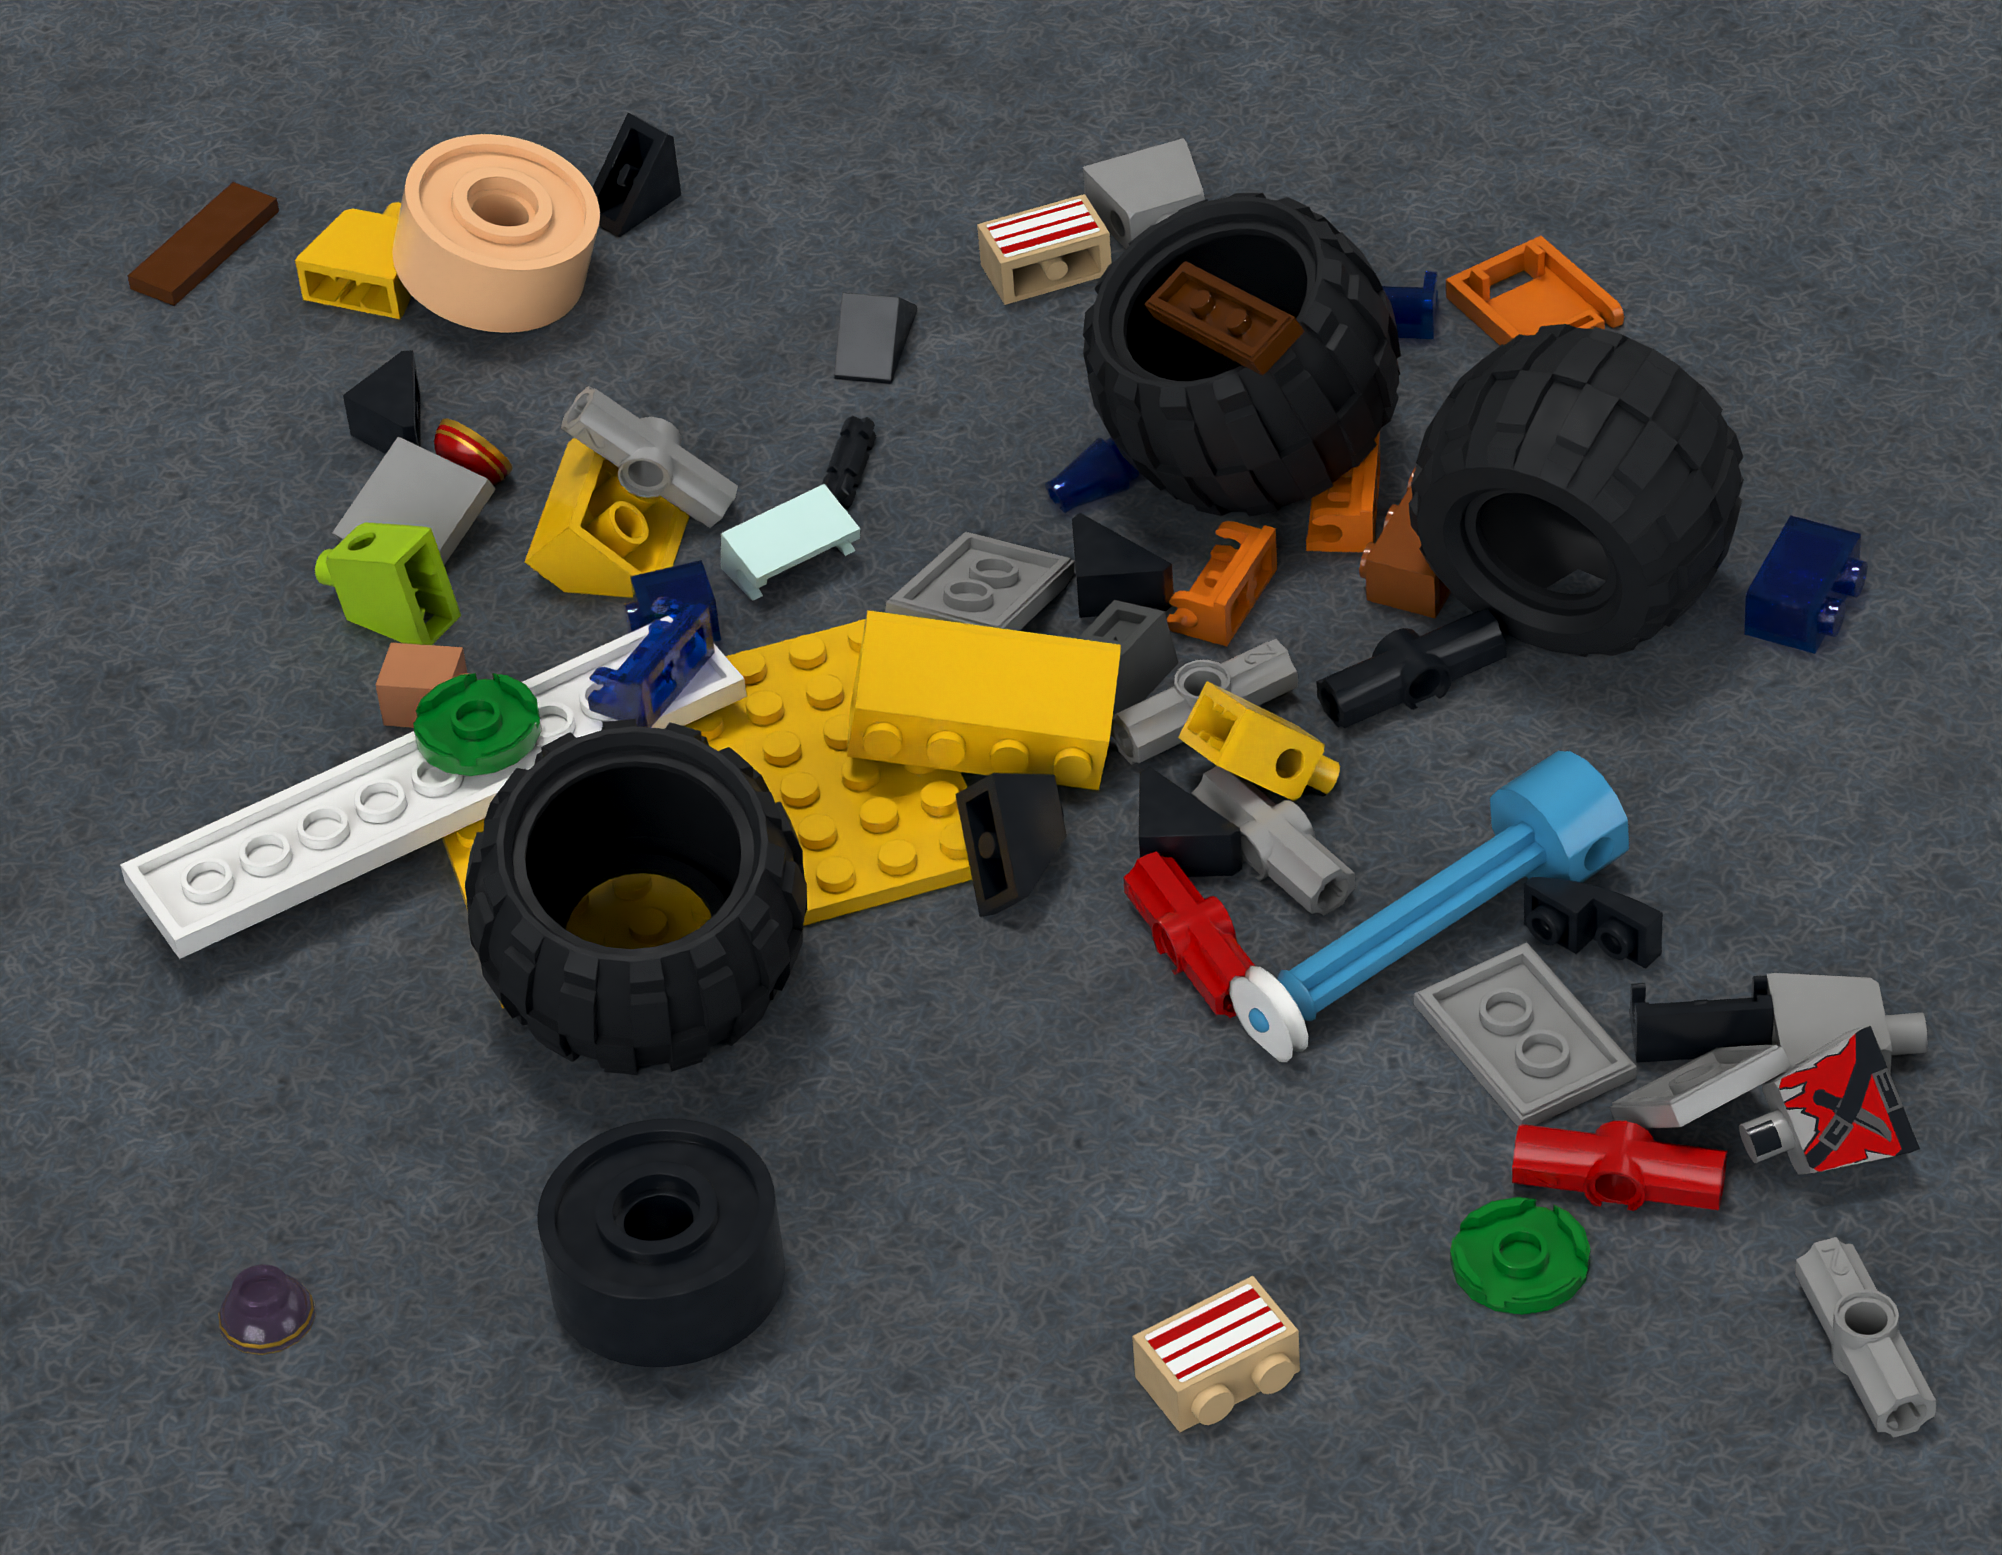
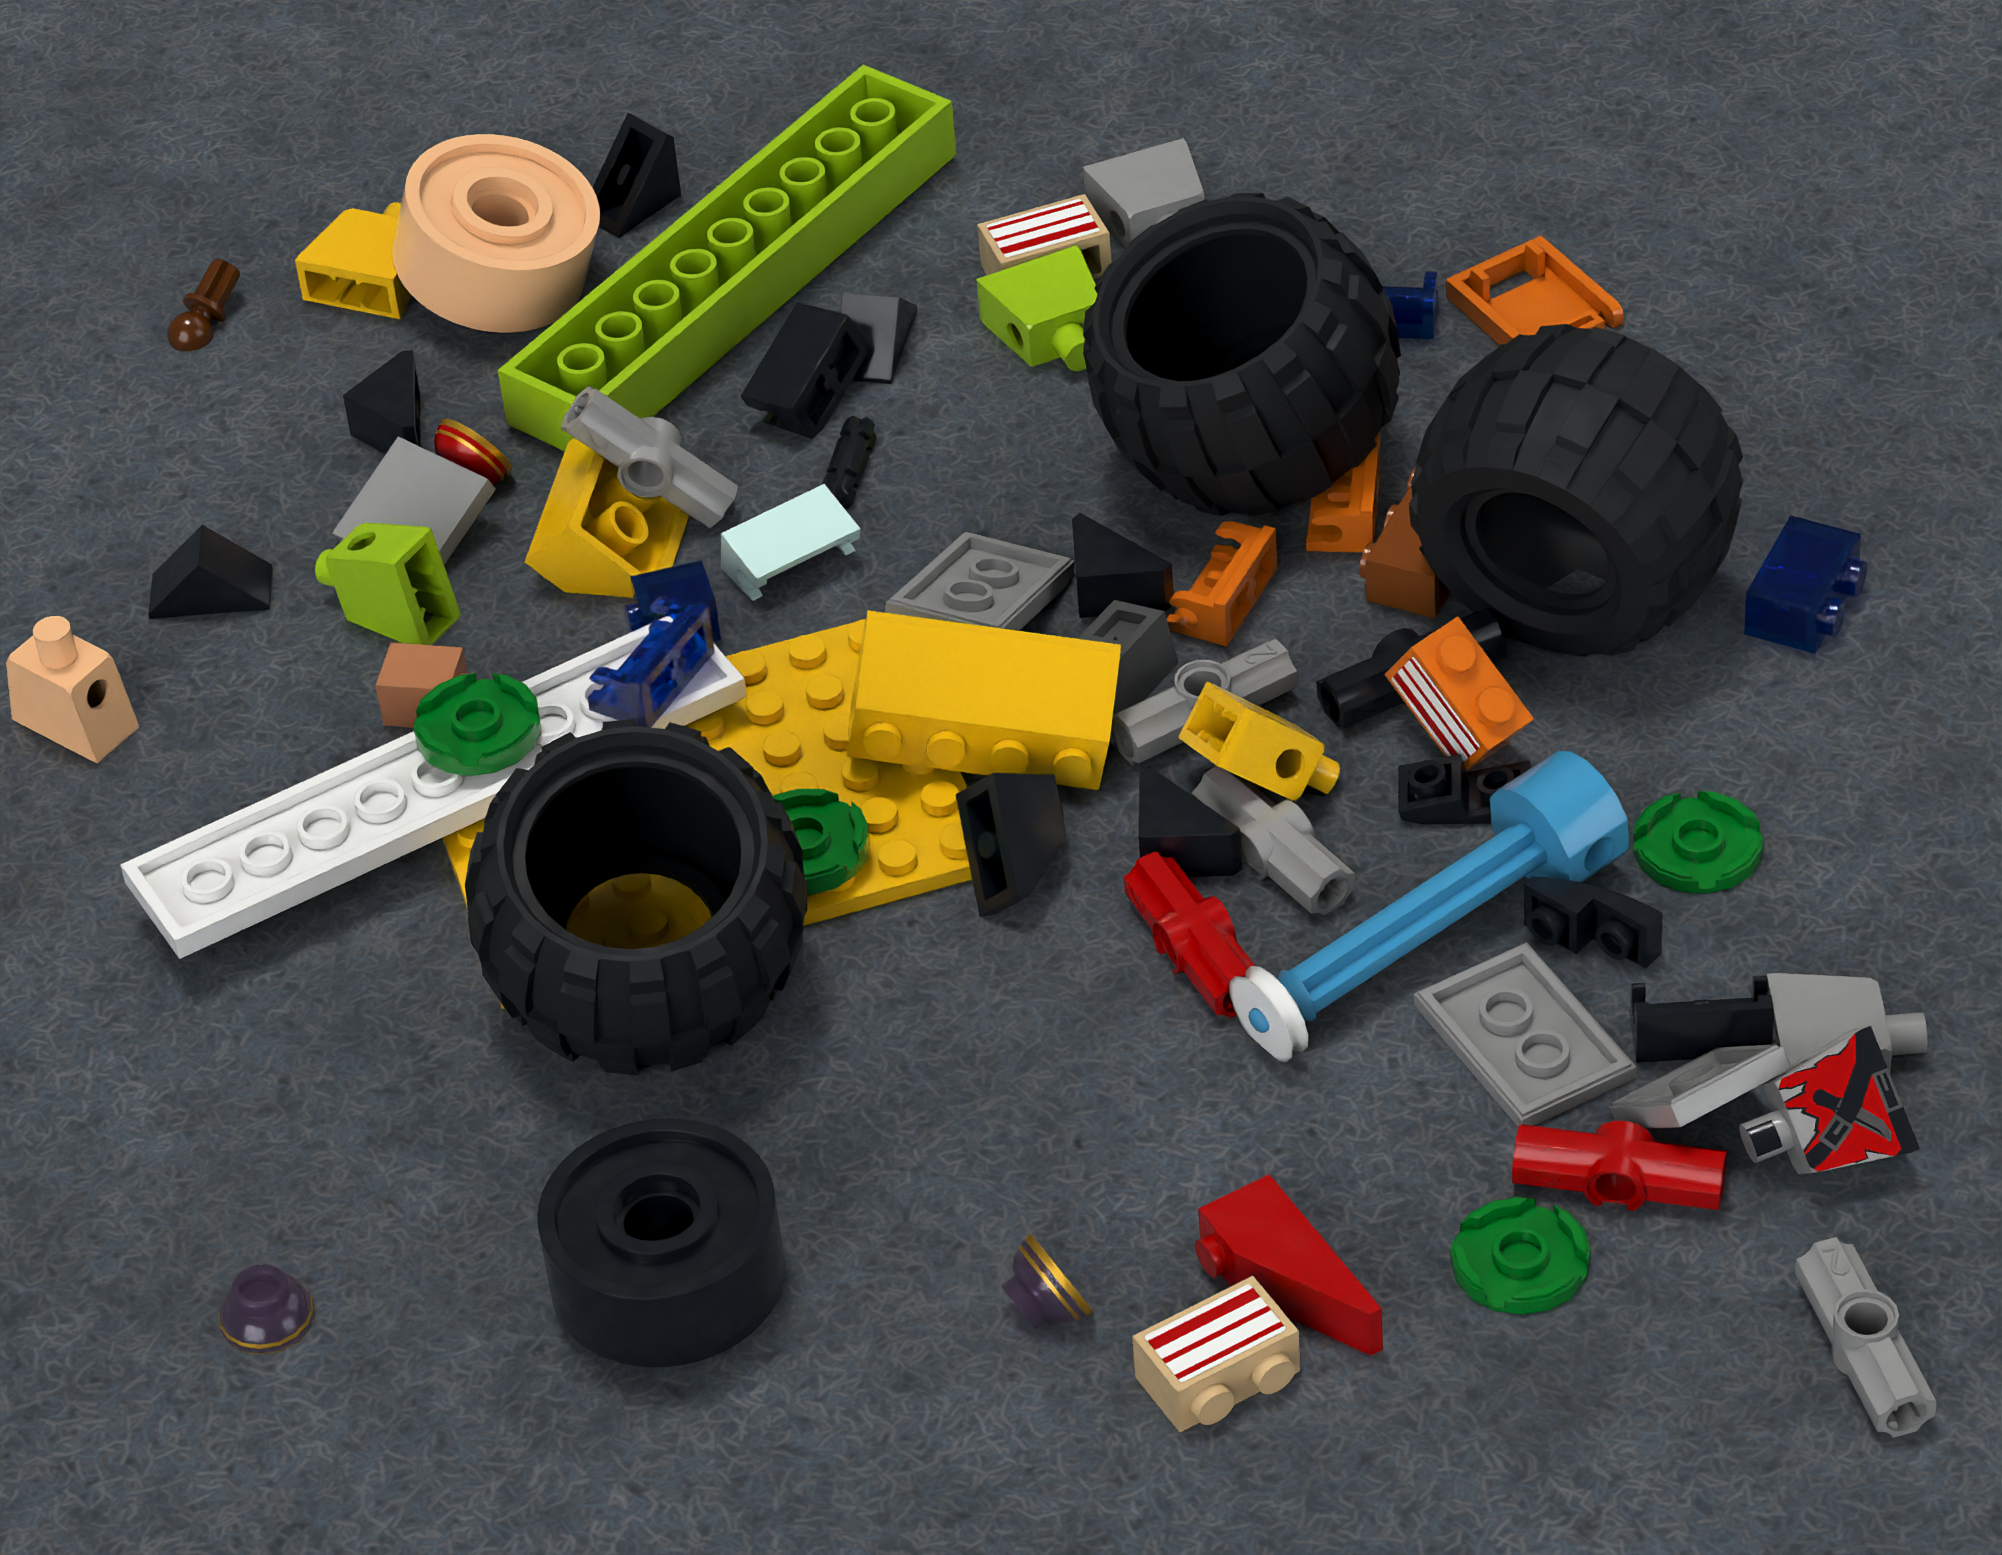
reddish brown tile [128,182,279,306] -> none
clear blue cone [1045,437,1139,513] -> none
reddish brown tile [1144,261,1305,376] -> none
none -> light nougat torso [6,616,139,764]
none -> black slope [148,525,273,619]
none -> reddish brown axle [167,258,240,351]
none -> lime brick [497,65,957,451]
none -> black hinge [740,302,871,439]
none -> green tile [773,789,870,895]
none -> lime torso [976,245,1098,371]
none -> clear purple piece [1001,1233,1094,1330]
none -> red slope [1195,1174,1383,1355]
none -> orange brick [1384,616,1534,771]
none -> black slope [1398,754,1532,824]
none -> green tile [1633,791,1763,893]

